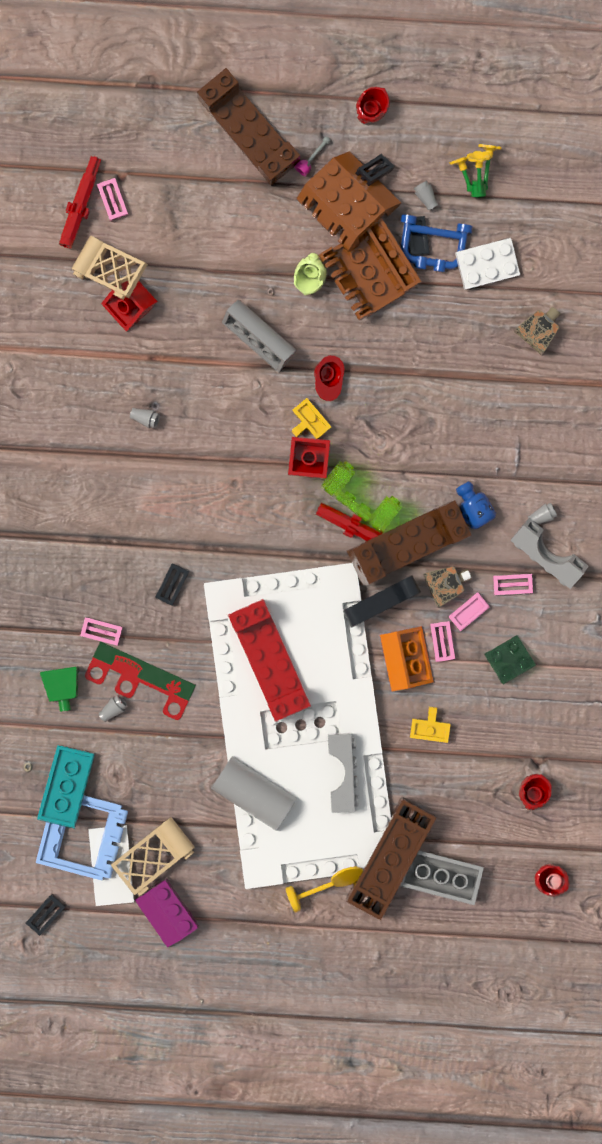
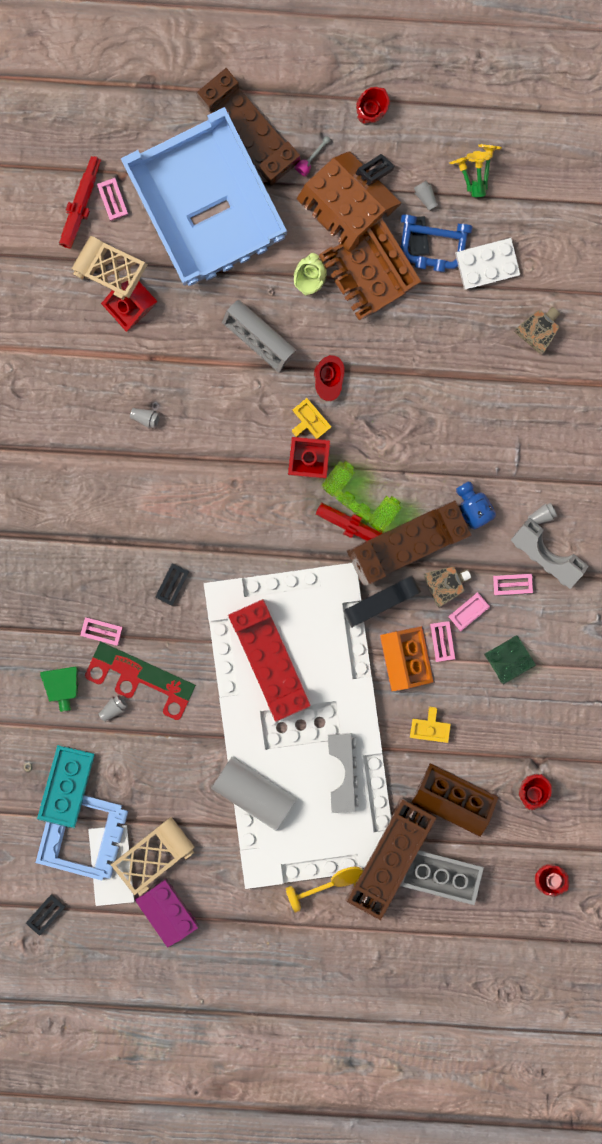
none -> light blue panel [121,107,287,286]
none -> reddish brown slope [411,763,499,837]

